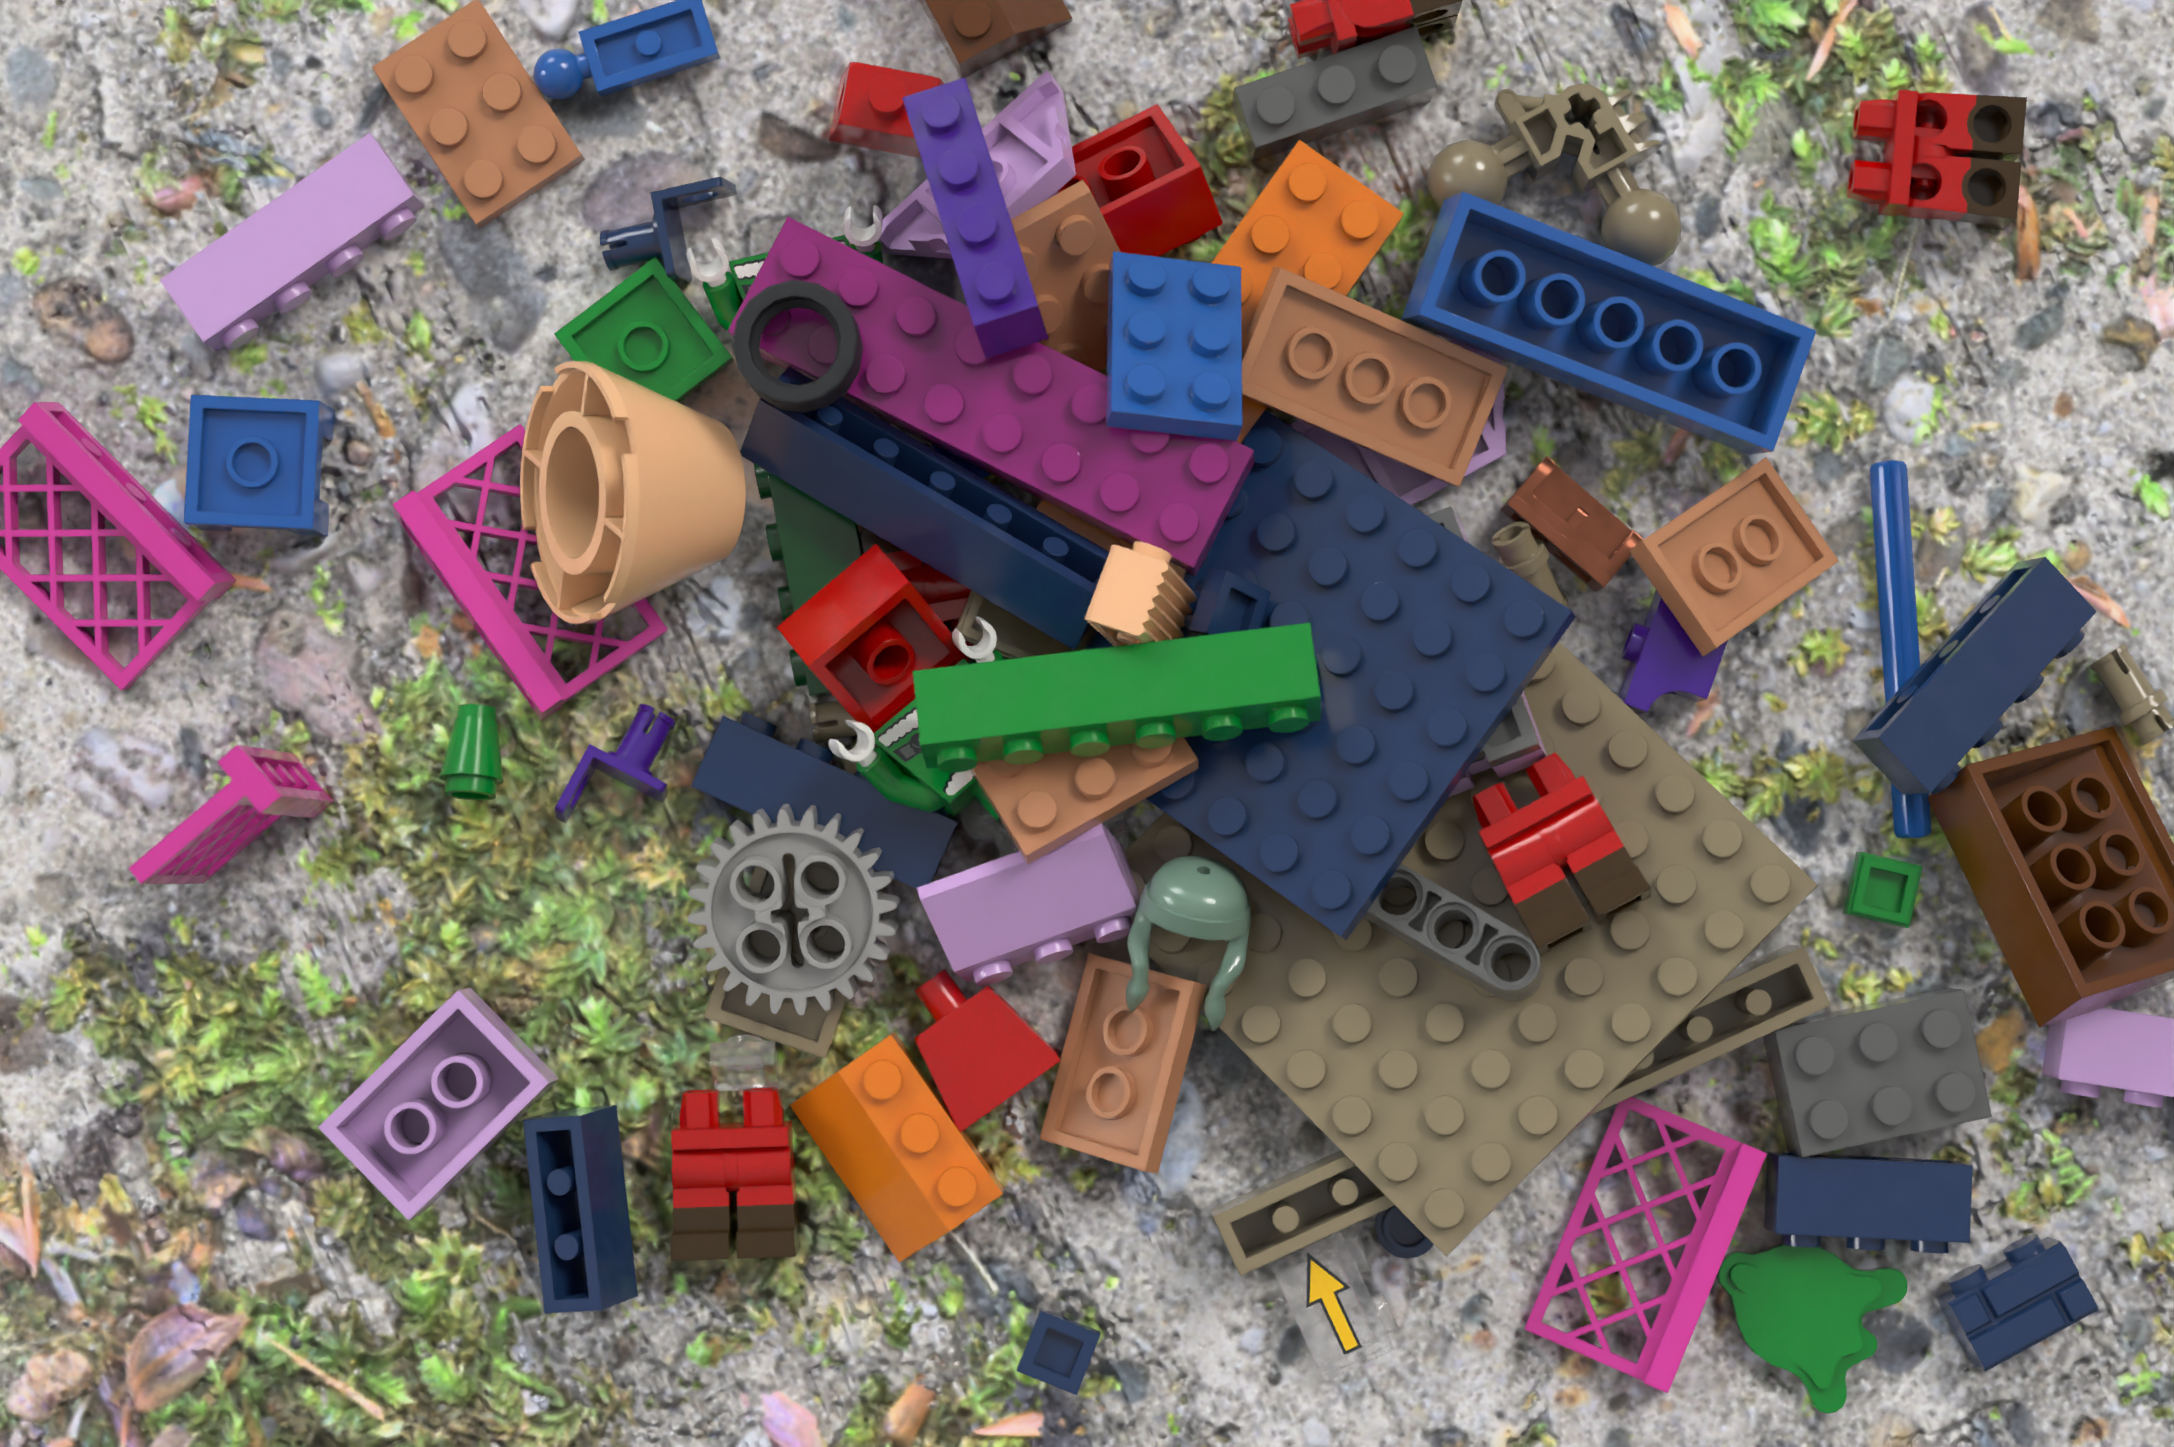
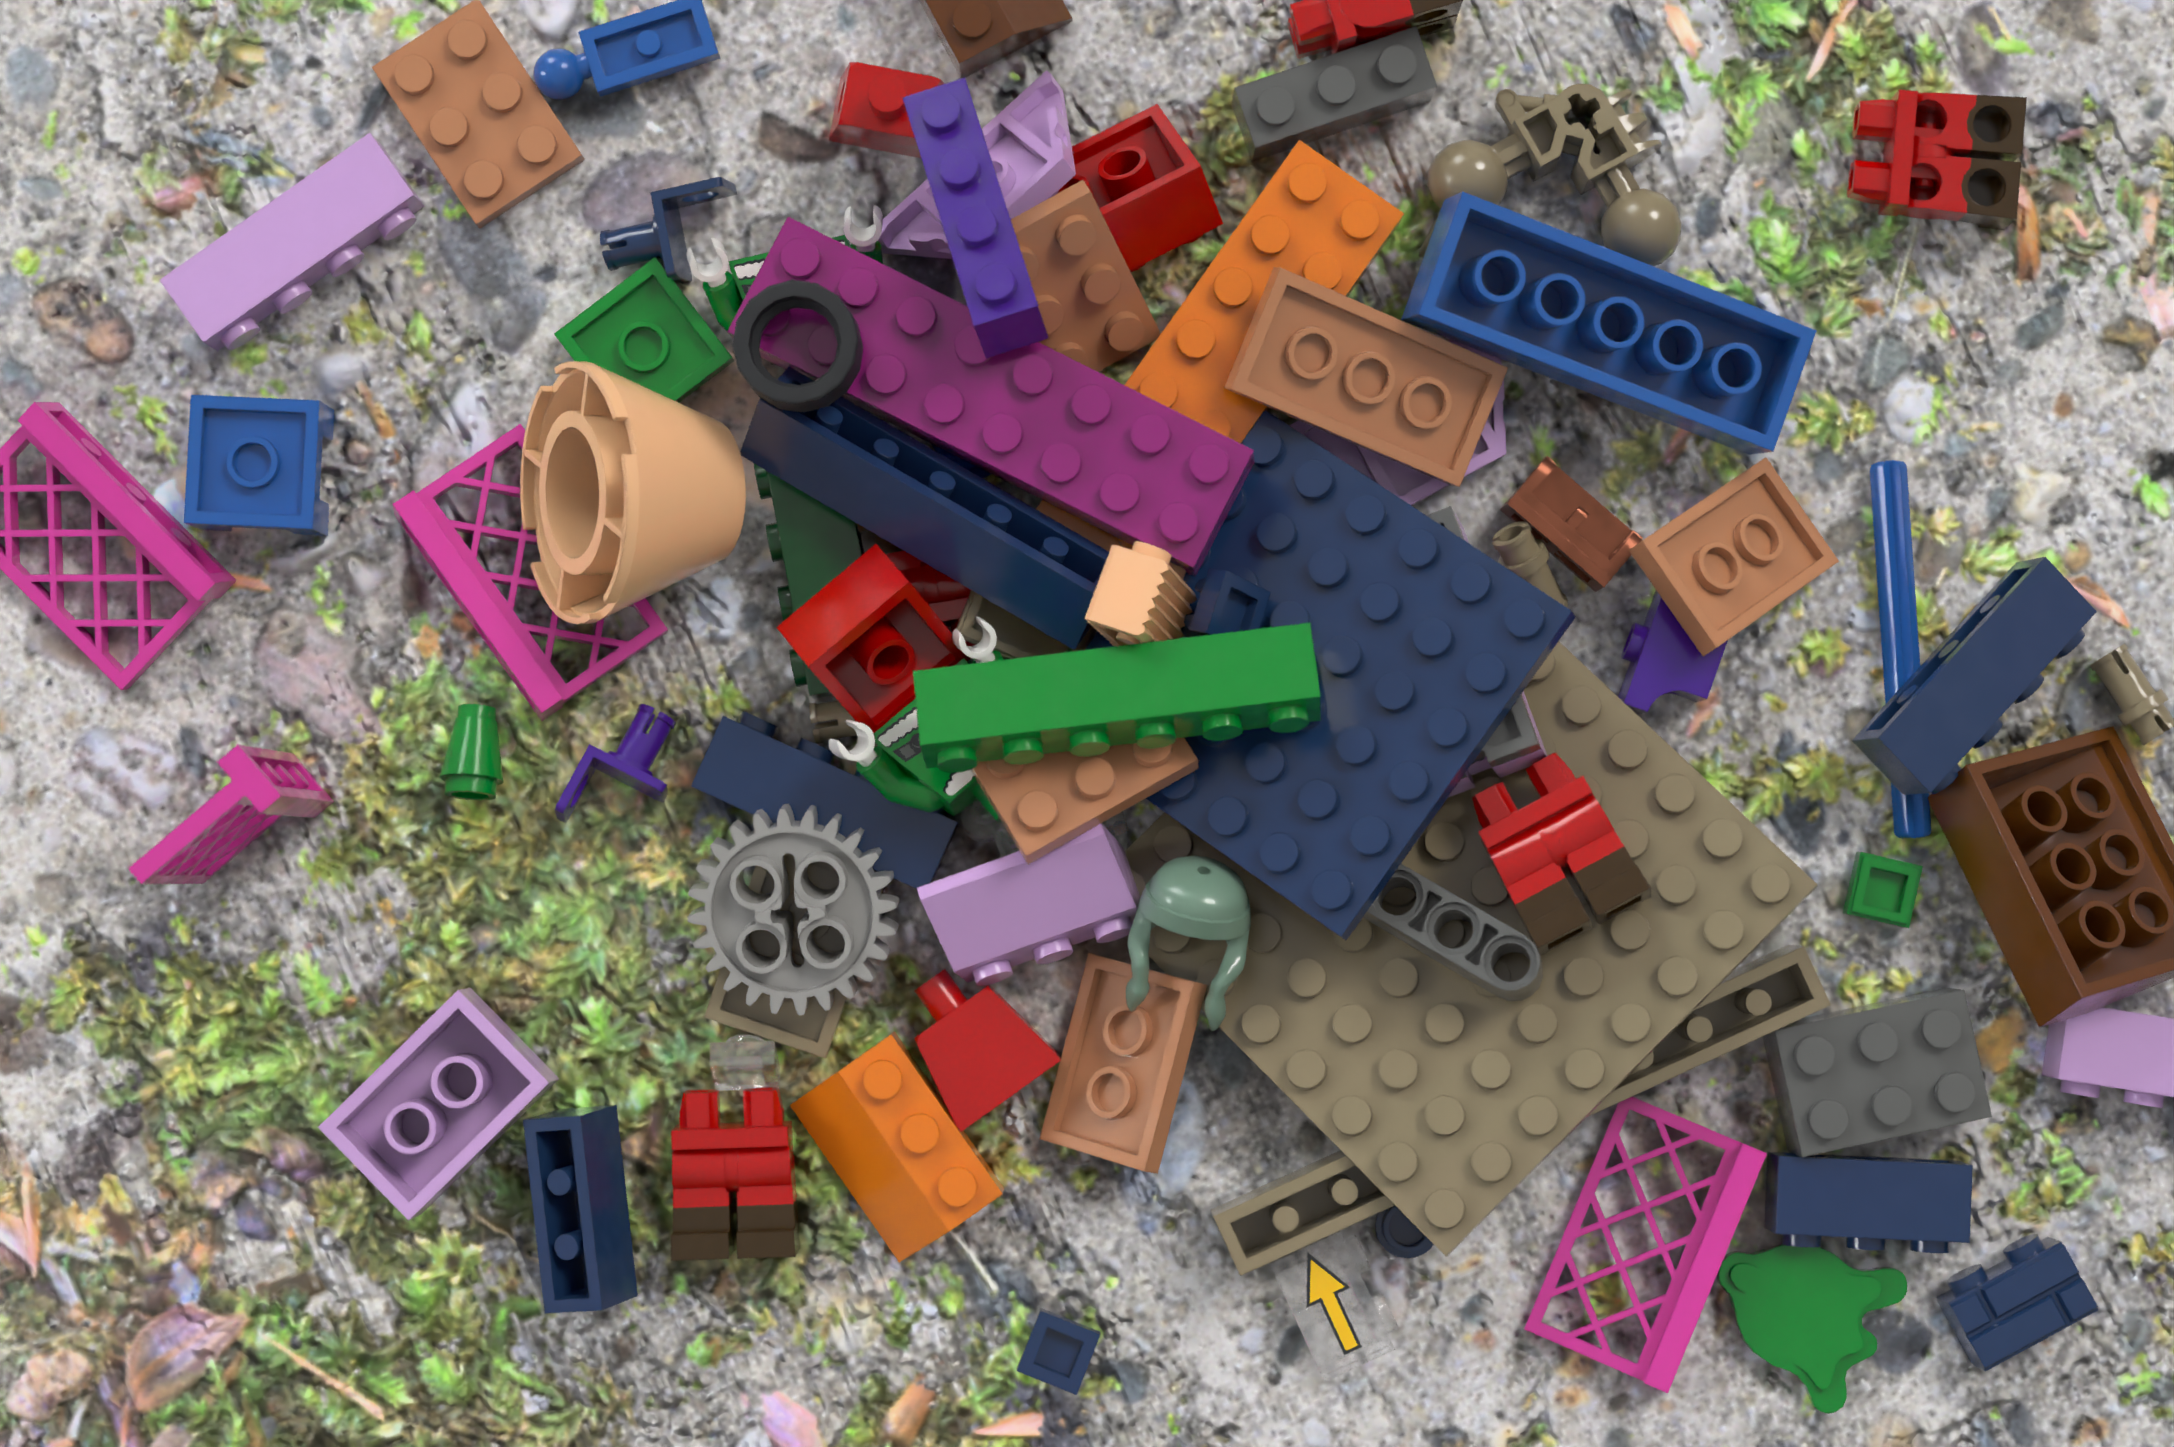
blue plate [1106,251,1242,441] -> none

